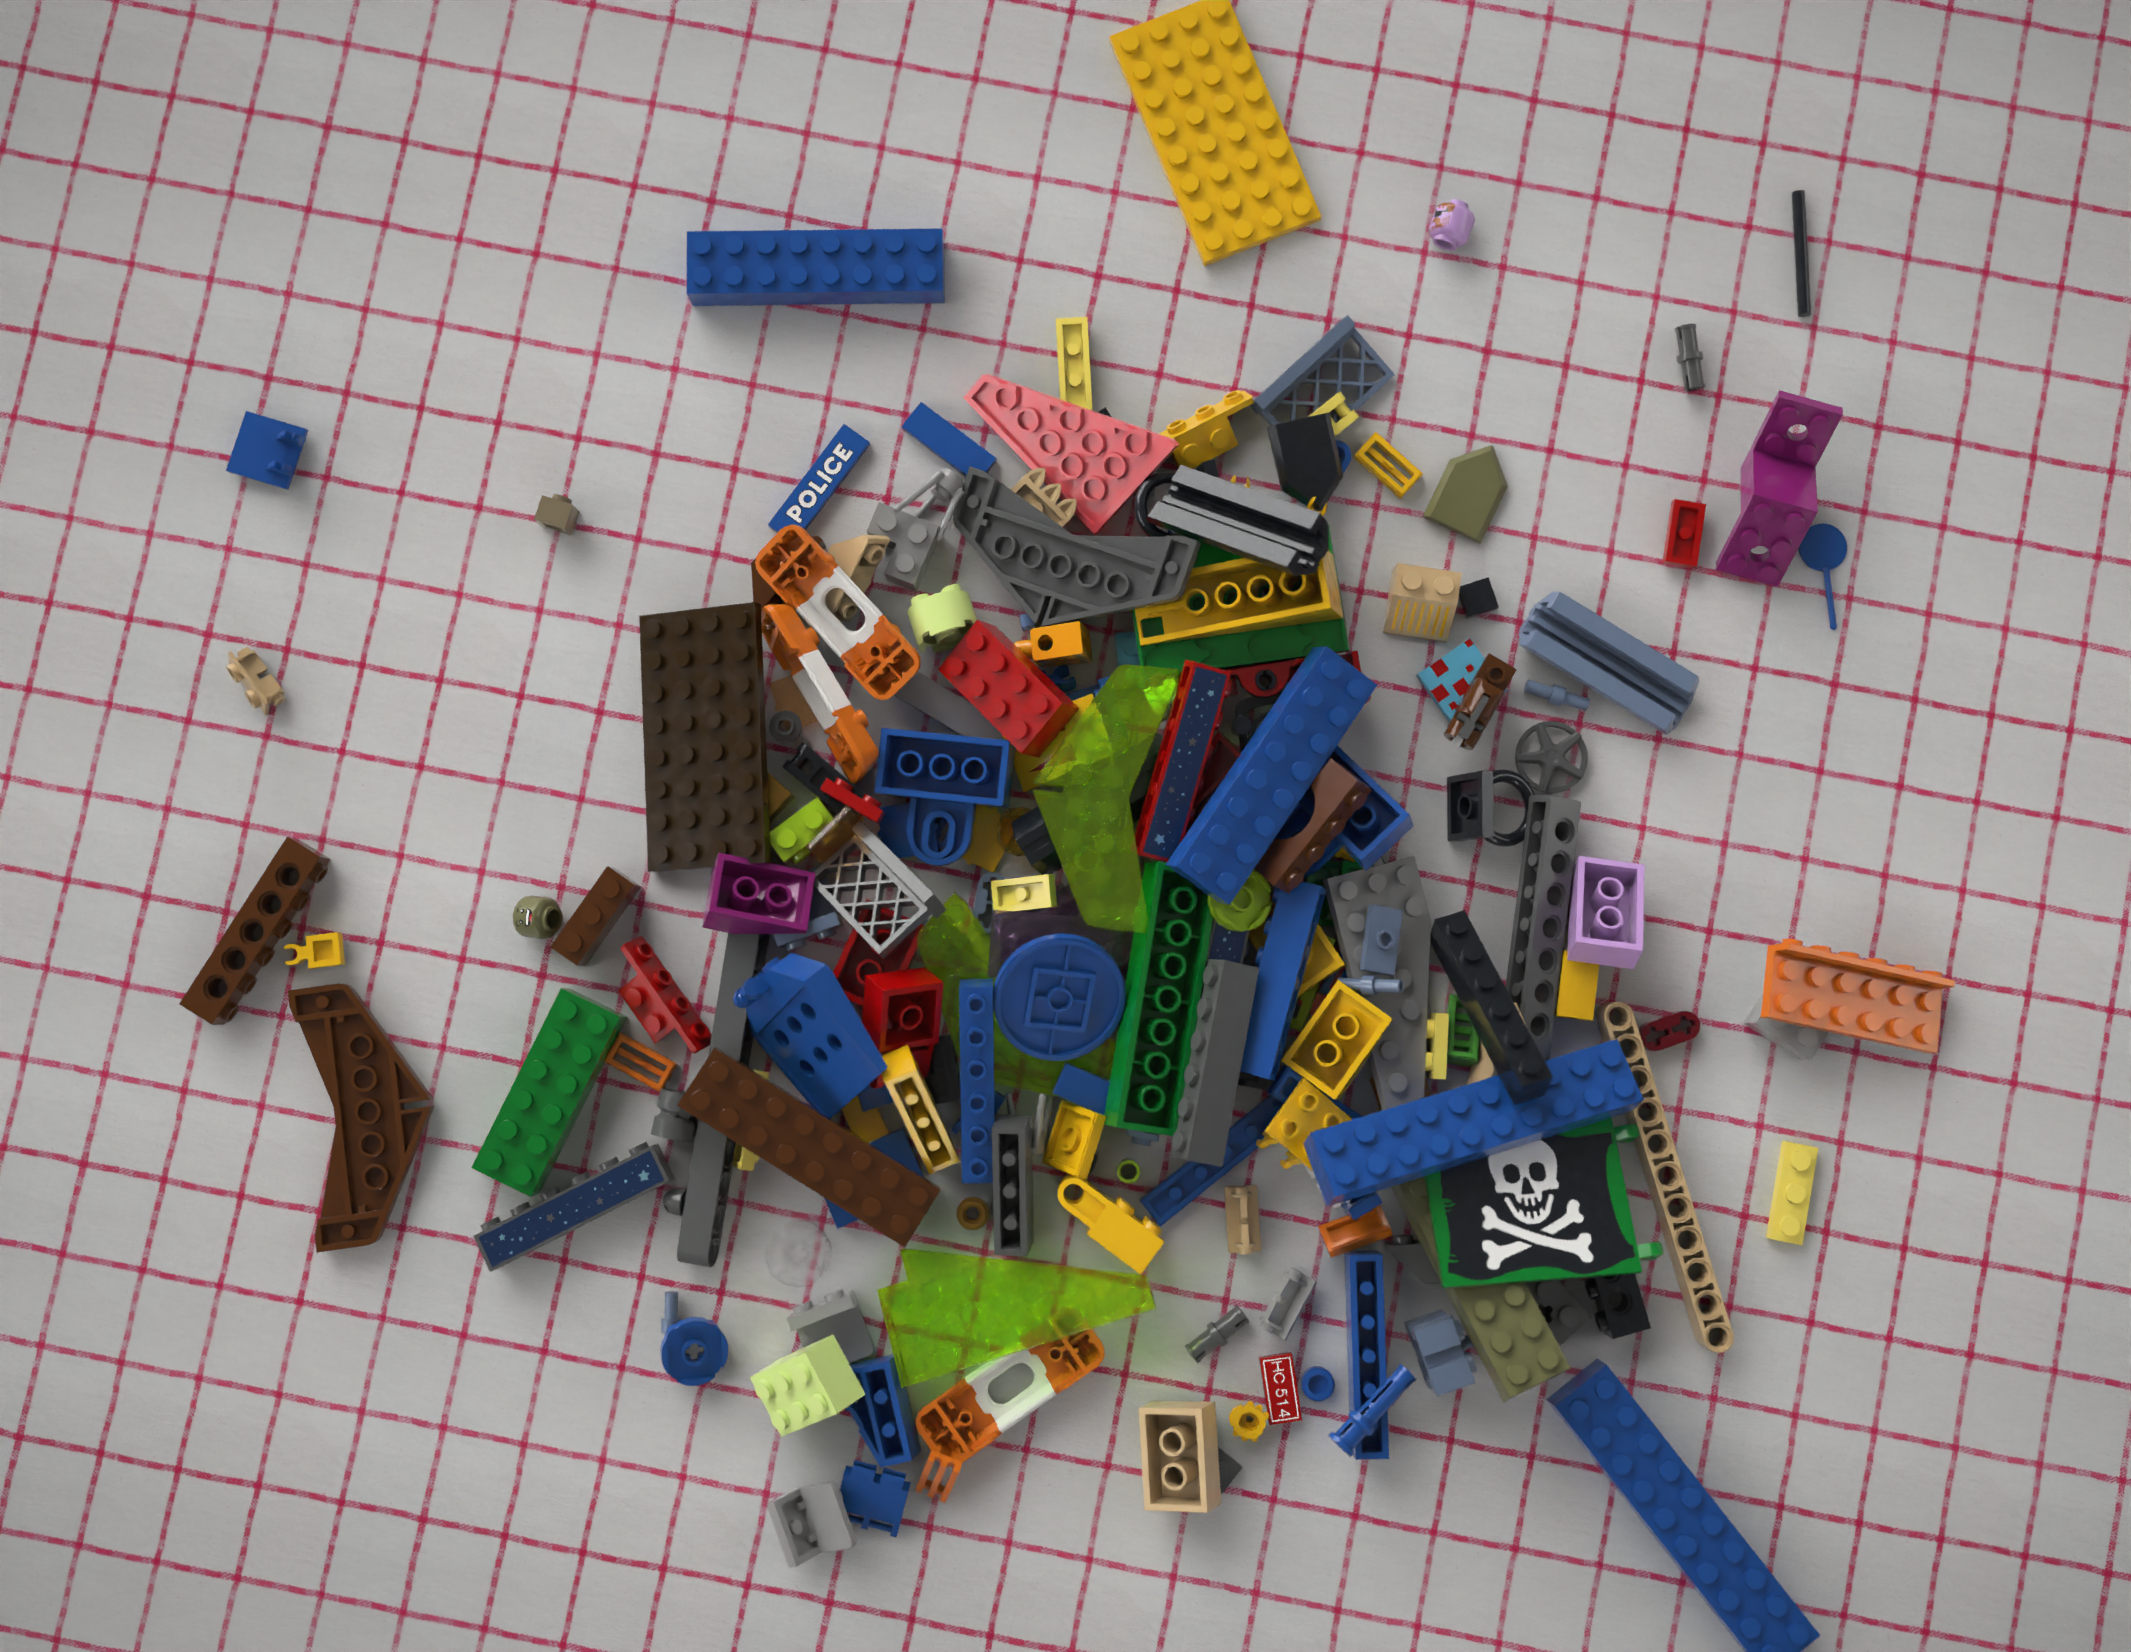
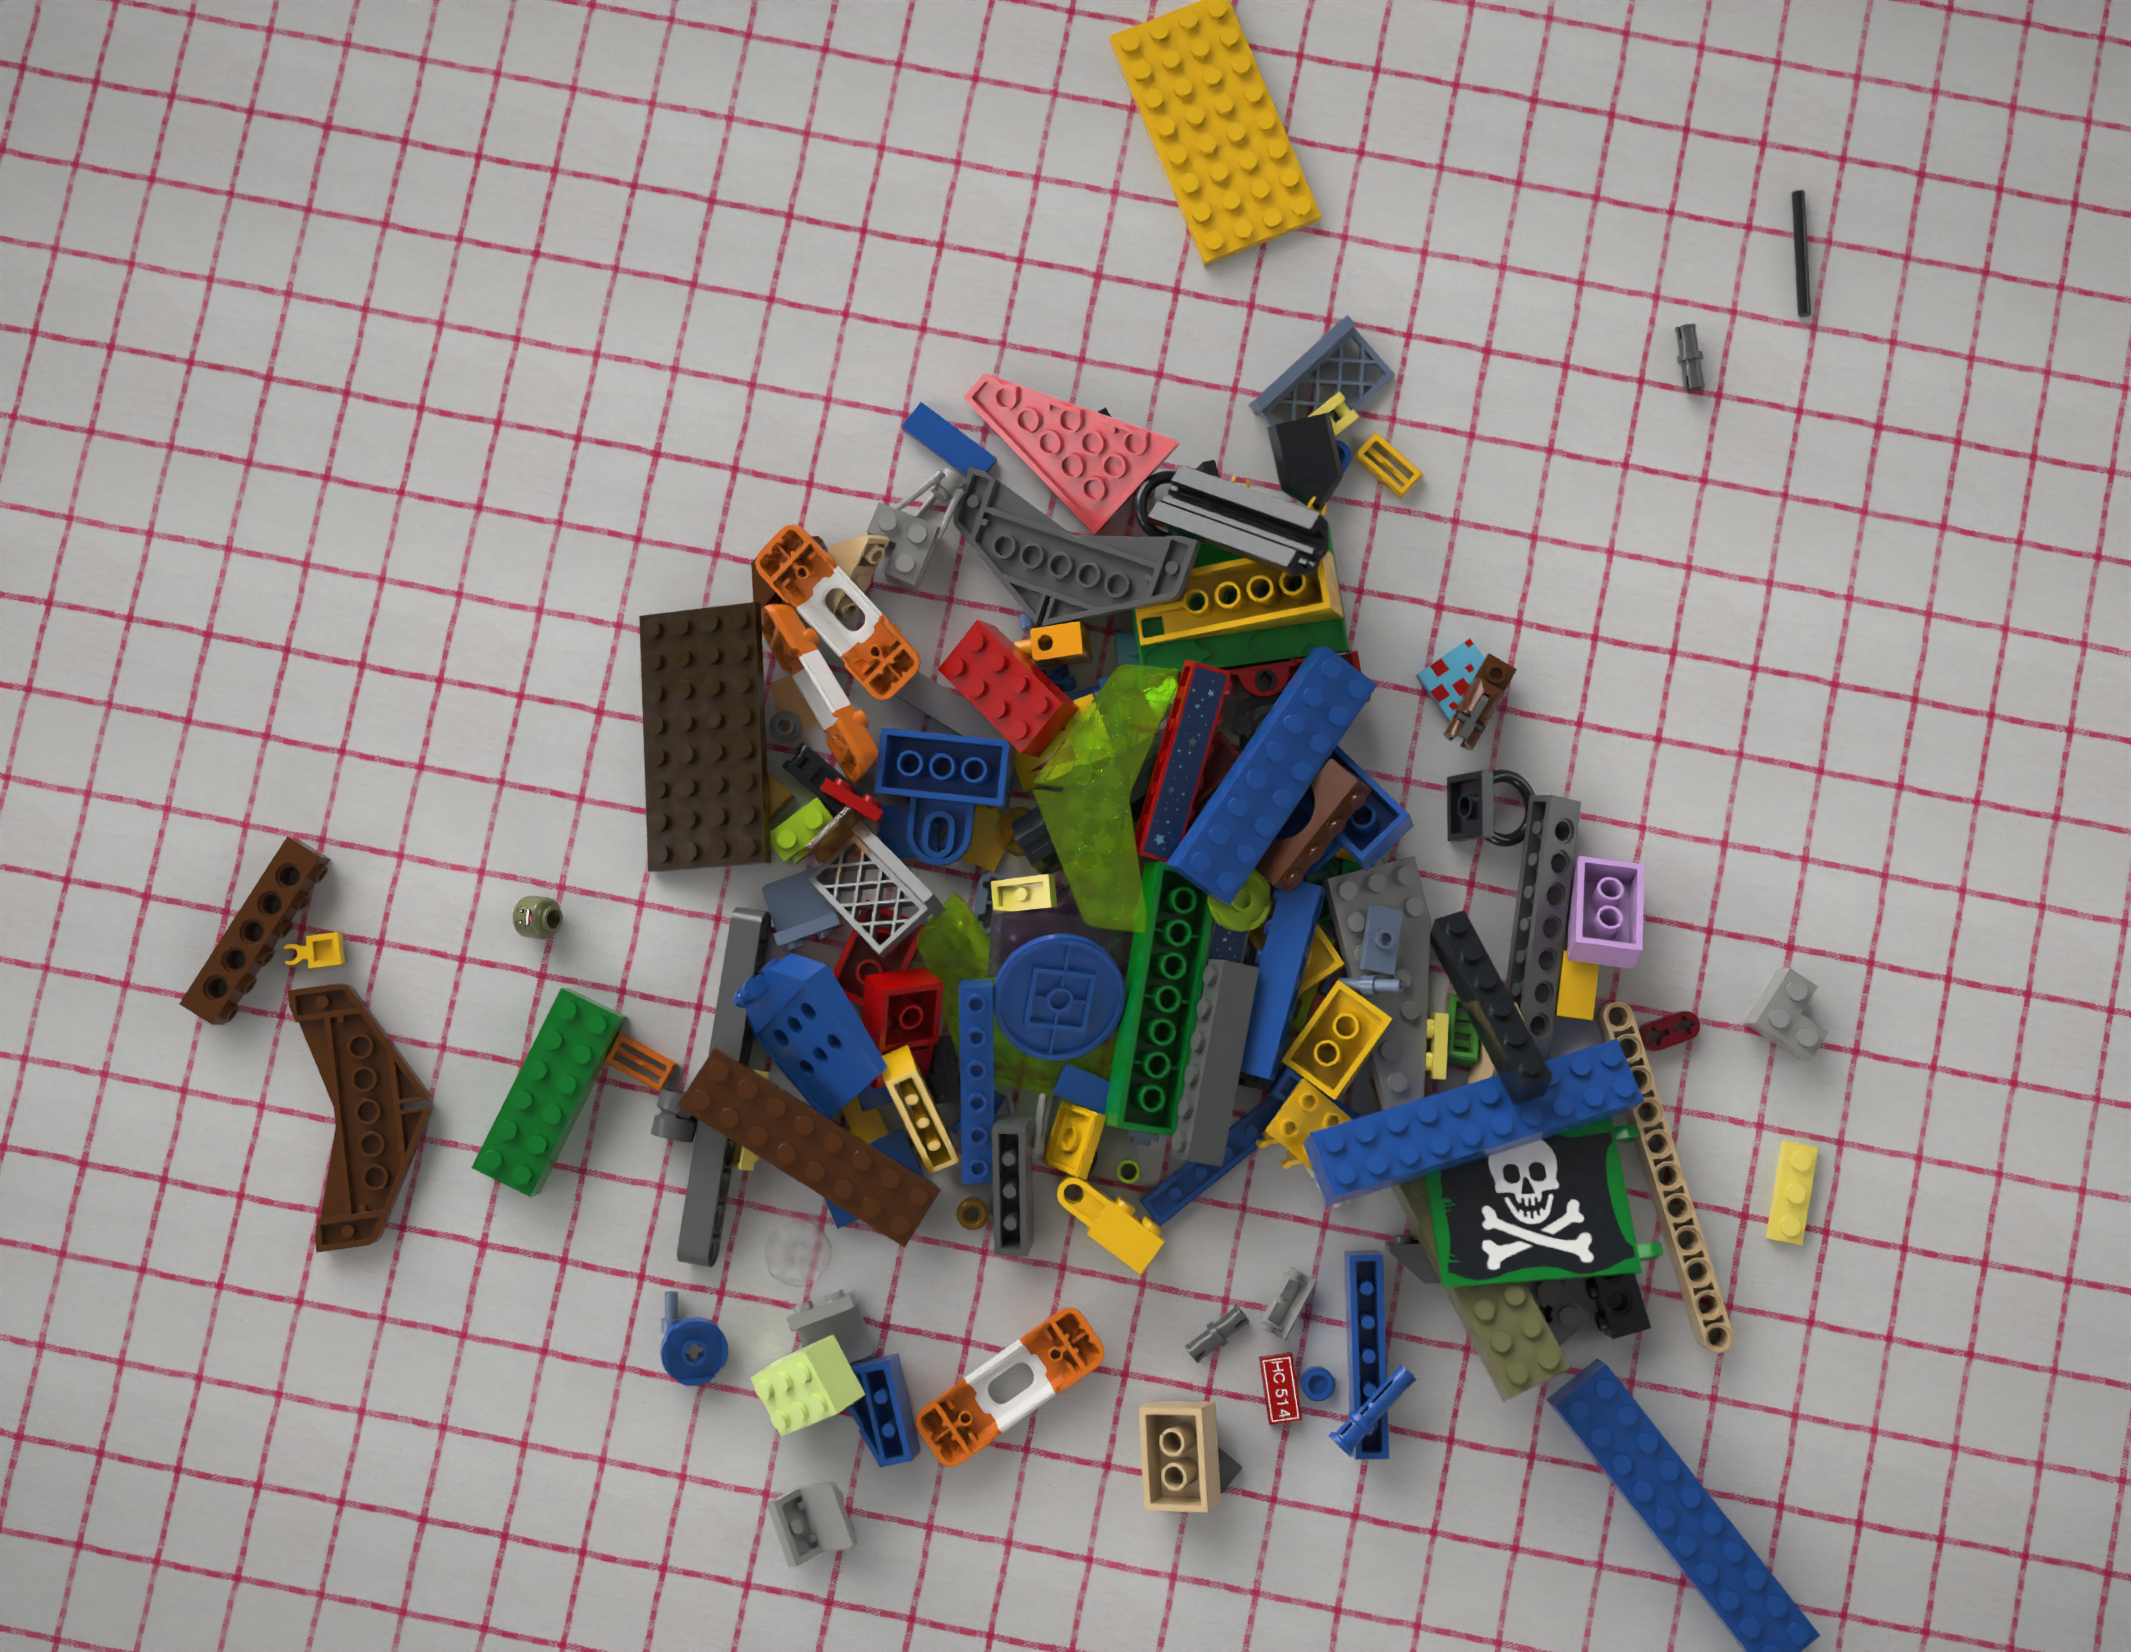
blue plate [226,411,309,490] -> none
tan hinge [226,647,285,716] -> none
dark blue brick [473,1142,675,1272] -> none
dark tan plate [534,494,579,536] -> none
reddish brown brick [550,866,641,967] -> none
red bracket [618,936,712,1054] -> none
dark grey hinge [663,1188,687,1216] -> none
blue brick [687,228,945,306] -> none
magenta slope [702,853,815,934] -> none
blue tile [768,424,870,533] -> none
blue plate [840,1460,911,1537] -> none
clear neon green wing [877,1249,1157,1388] -> none
yellowish green brick [907,584,977,652] -> none
orange tile [915,1450,962,1503] -> none
tan plate [1011,468,1077,528] -> none
light yellow plate [1056,317,1093,411] -> none
yellow bracket [1159,390,1254,469] -> none
tan hinge [1224,1185,1261,1254] -> none
yellow animal [1229,1401,1269,1442] -> none
orange tile [1318,1205,1393,1258] -> none
blue tile [1341,1192,1383,1220] -> none
tan slope [1383,563,1462,643] -> none
sand blue brick [1404,1309,1477,1396] -> none
olive tile [1423,445,1508,544] -> none
lavender head [1428,199,1475,251] -> none
black tile [1459,577,1499,619] -> none
dark grey wheel [1515,721,1588,793] -> none
sand blue piece [1519,591,1699,735] -> none
sand blue bar [1524,680,1590,711] -> none
red plate [1662,499,1706,569] -> none
magenta bracket [1716,390,1843,587] -> none
orange bracket [1761,939,1955,1054] -> none
blue piece [1798,523,1847,630] -> none

